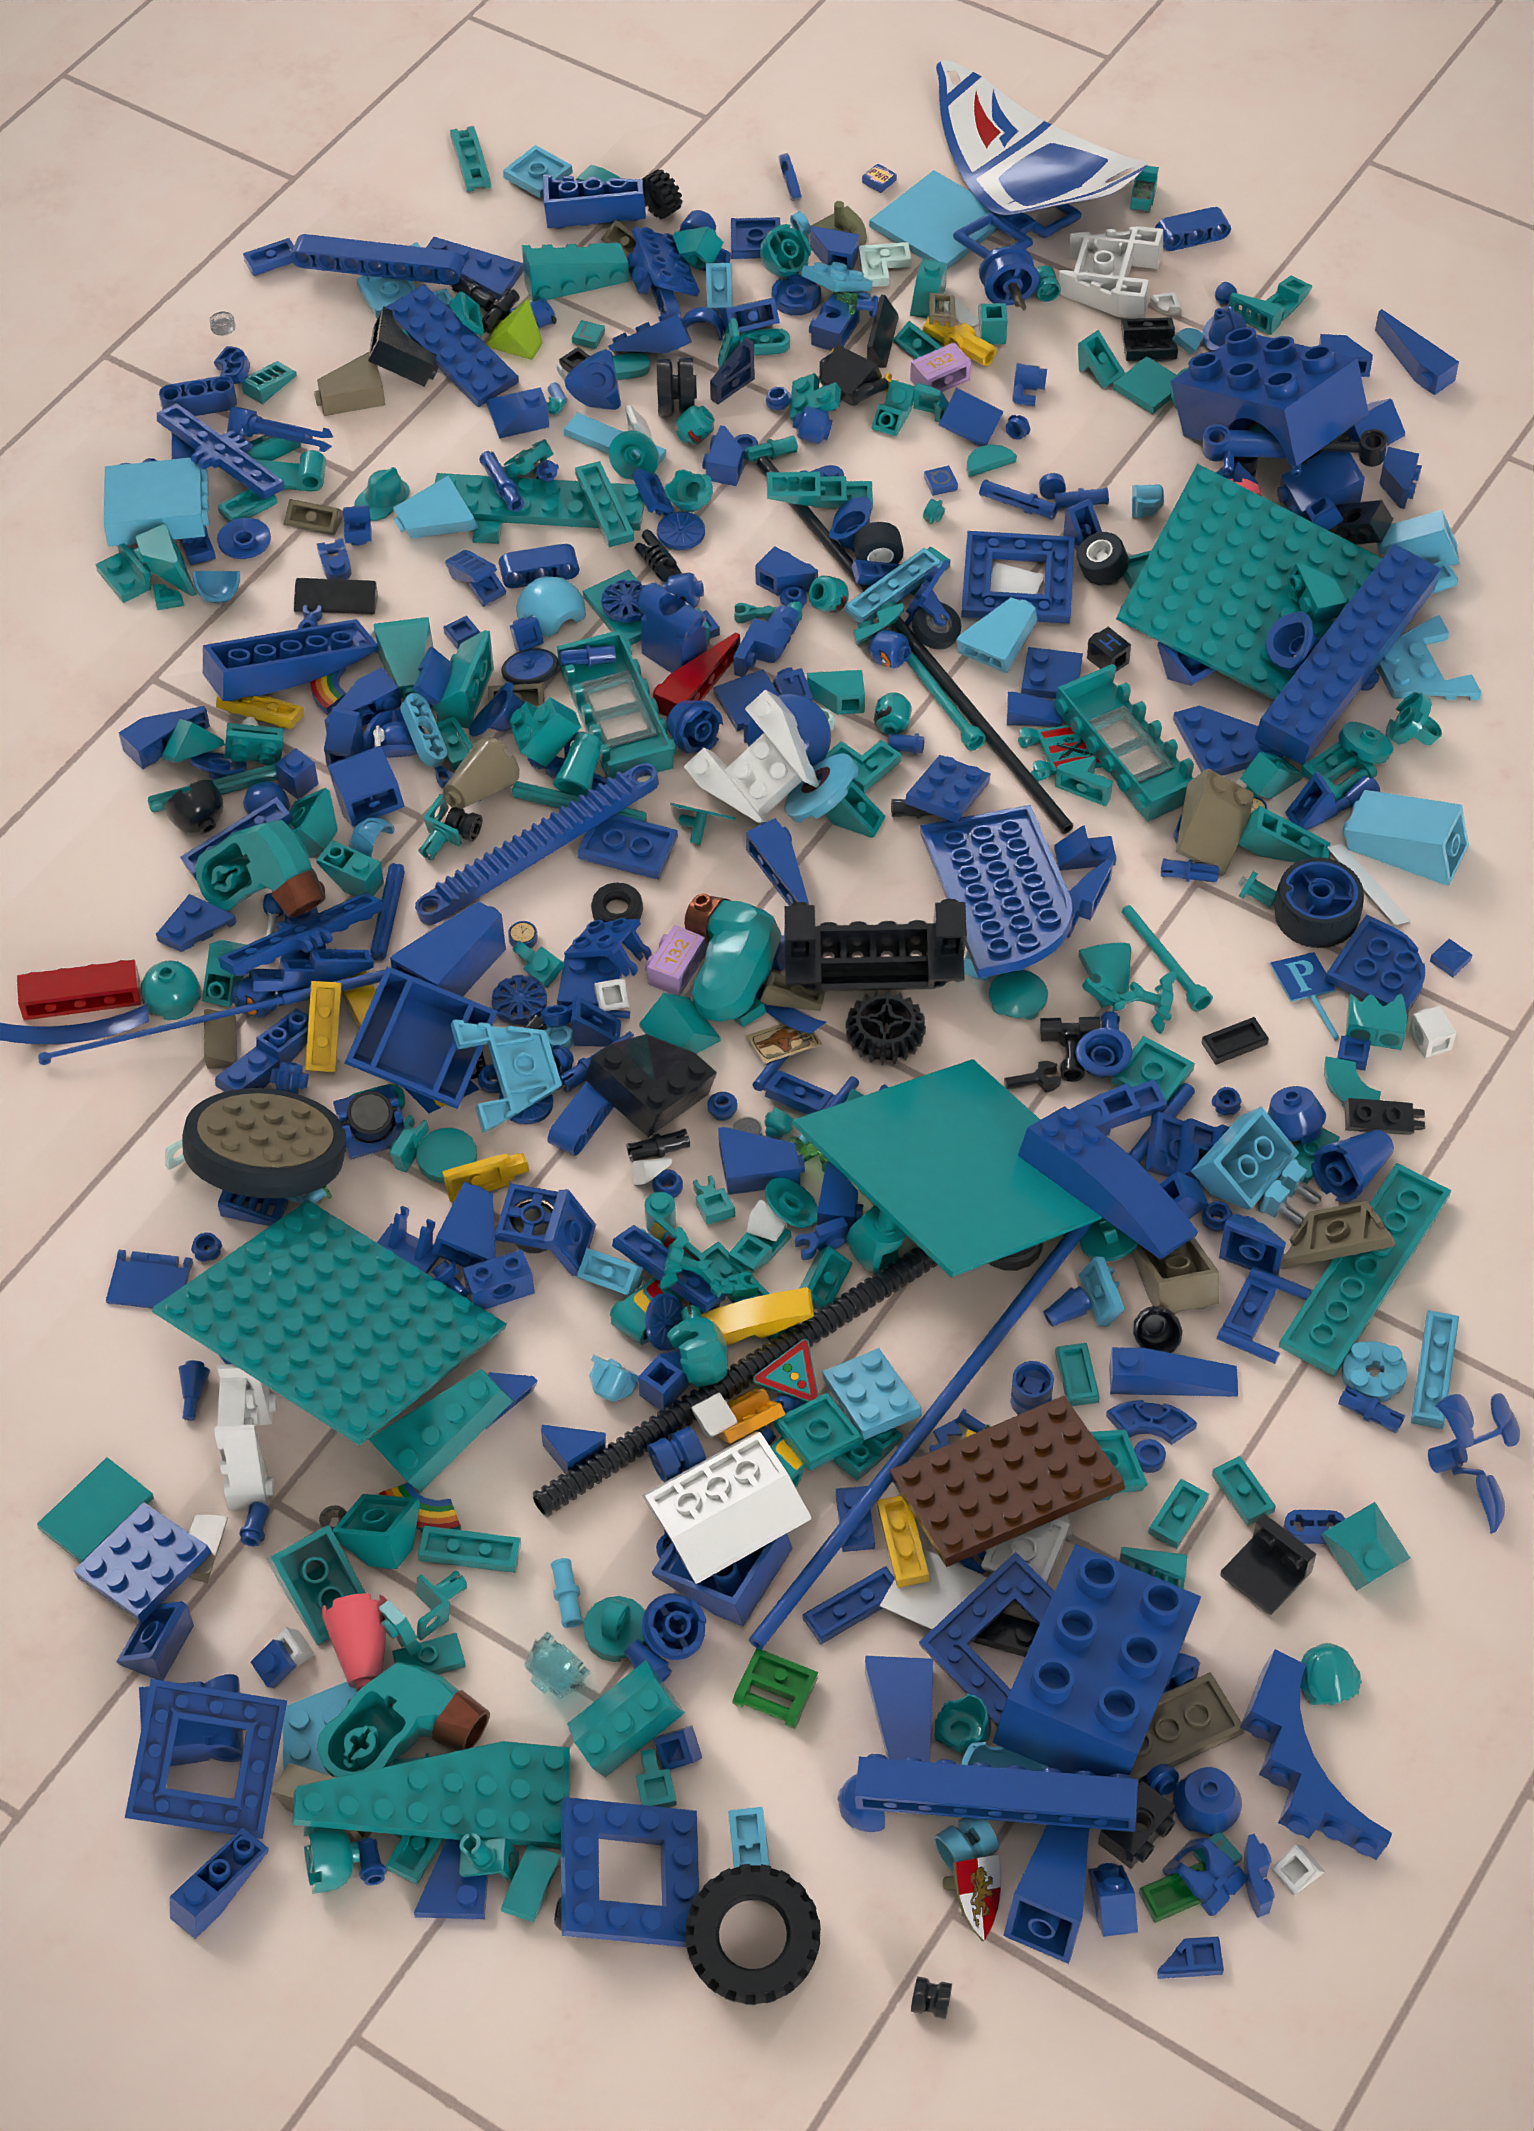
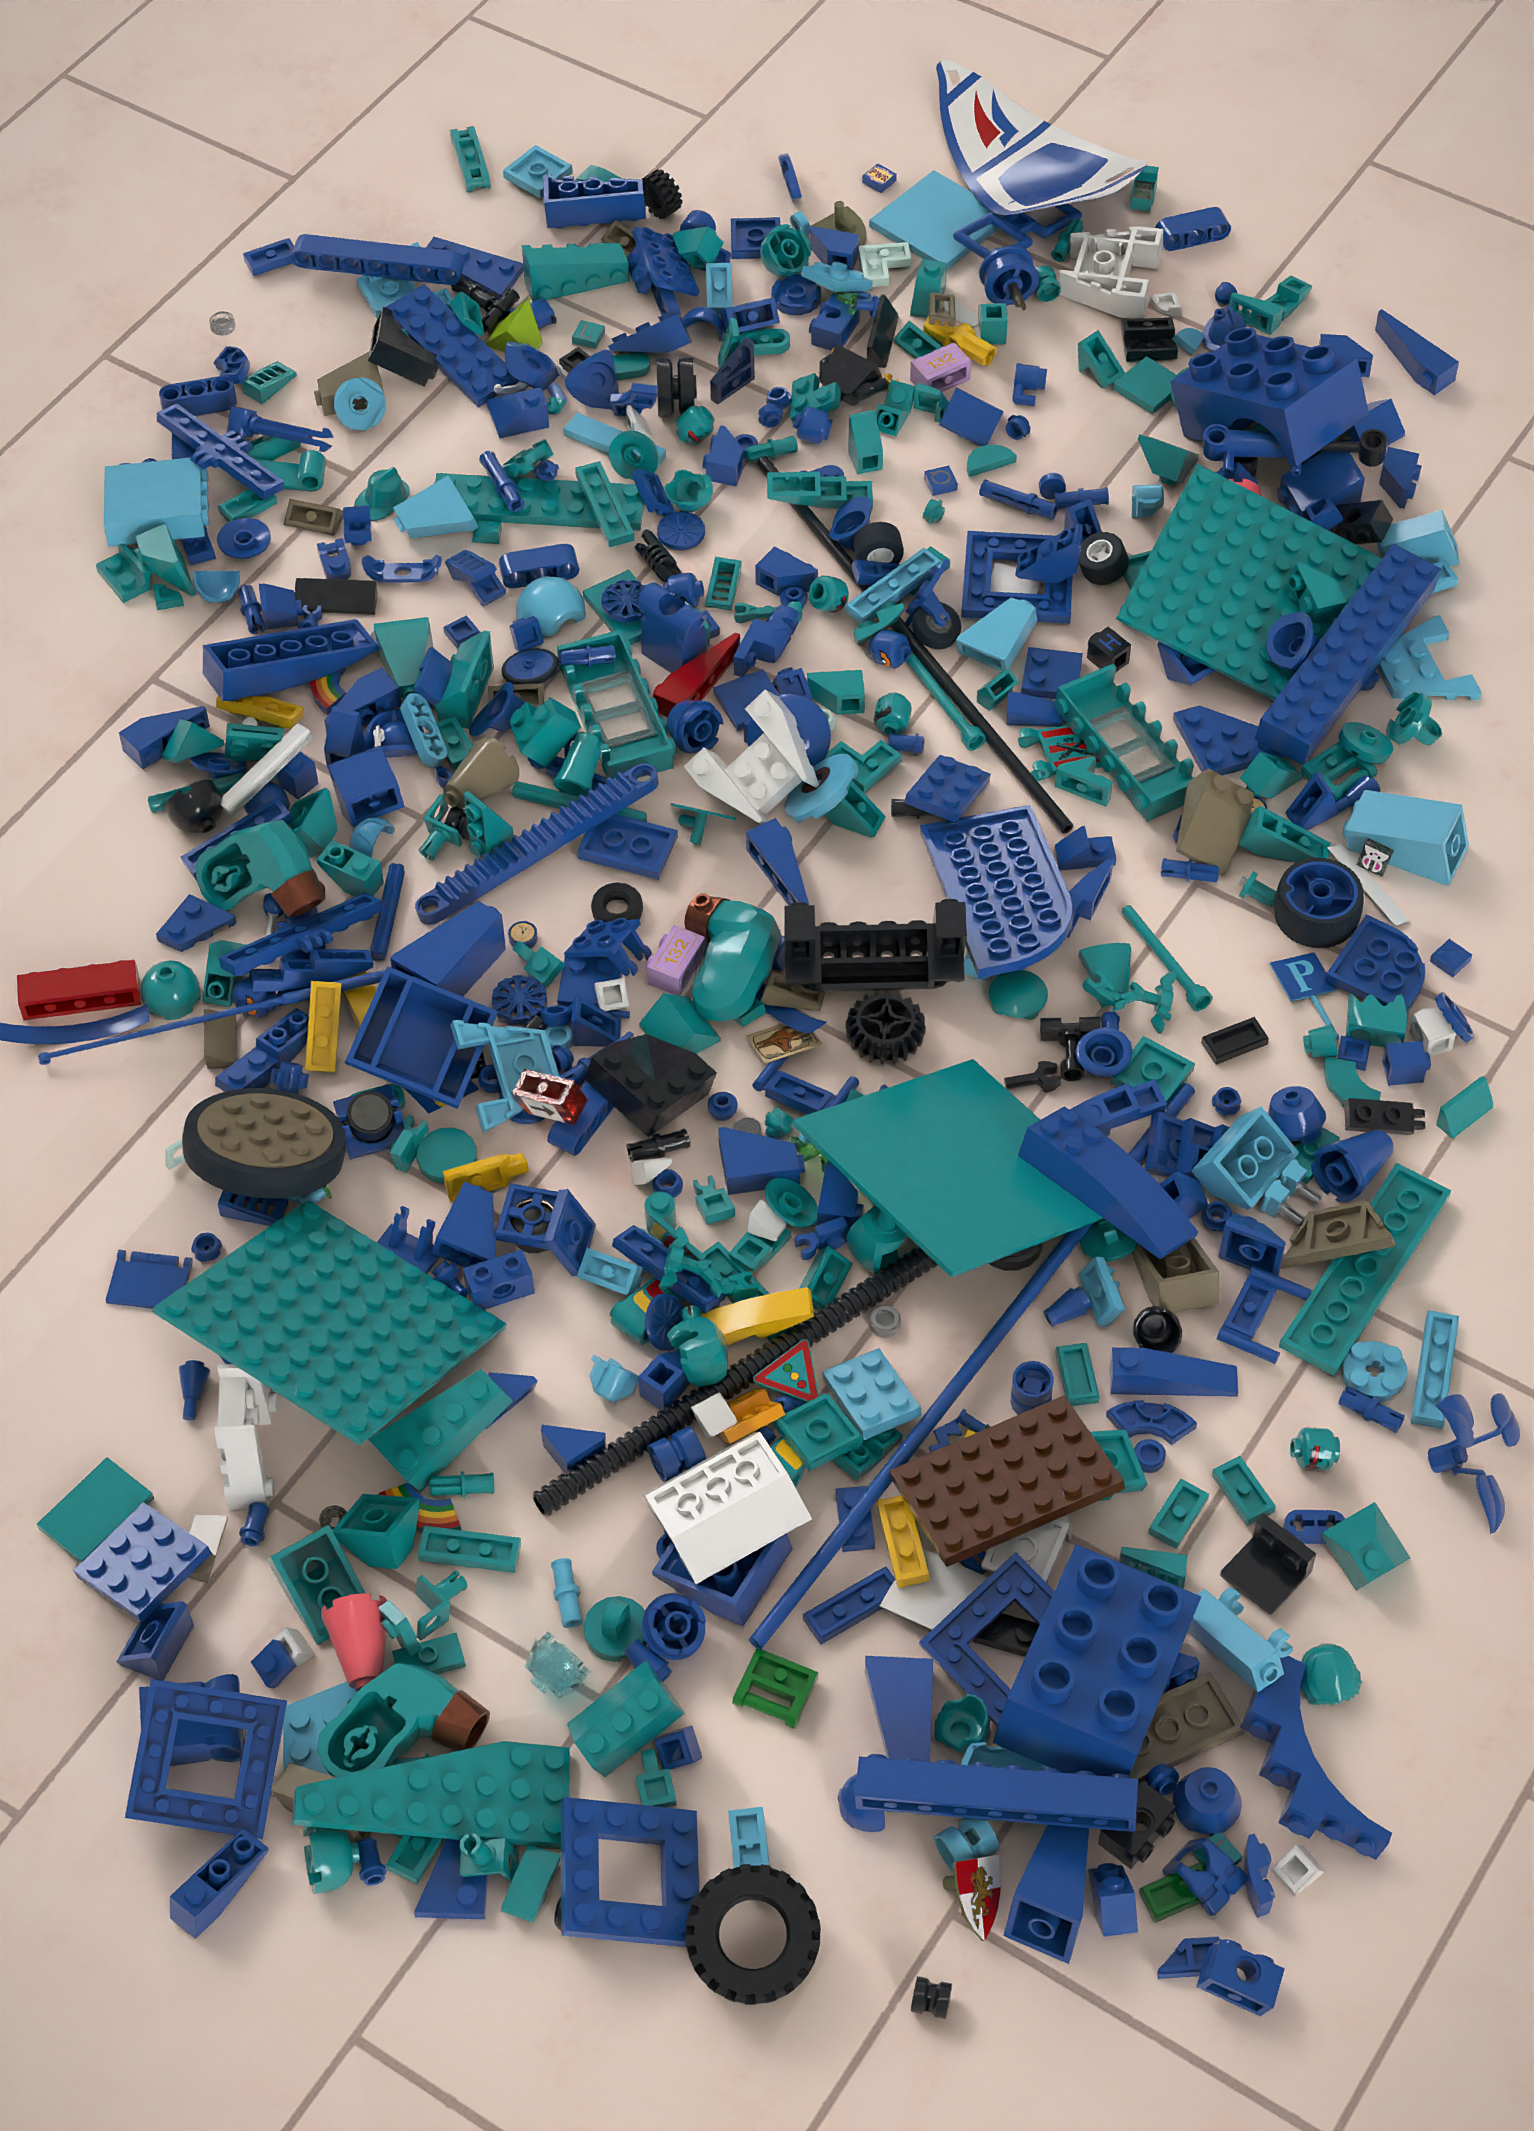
none -> white slope [220,724,313,816]
none -> blue axle [238,584,266,634]
none -> blue slope [259,583,303,630]
none -> medium azure plate [334,378,386,431]
none -> blue piece [362,555,442,583]
none -> teal axle [429,1472,494,1498]
none -> teal slope [464,791,514,858]
none -> blue hat [493,341,559,396]
none -> clear red brick [511,1069,588,1125]
none -> blue tile [610,383,658,416]
none -> teal slope [705,556,742,611]
none -> blue plate [758,403,783,428]
none -> teal slope [848,410,883,475]
none -> light grey tile [869,1305,901,1338]
none -> teal piece [977,668,1019,711]
none -> blue slope [1015,523,1083,583]
none -> teal axle [1051,219,1084,262]
none -> teal slope [1138,434,1199,486]
none -> medium azure brick [1188,1587,1293,1692]
none -> blue brick [1196,1939,1285,2016]
none -> teal head [1290,1427,1340,1470]
none -> teal hat [1303,1024,1337,1057]
none -> tile [1356,838,1394,877]
none -> blue brick [1382,1041,1431,1086]
none -> blue wheel [1435,992,1475,1043]
none -> teal slope [1436,1076,1493,1138]

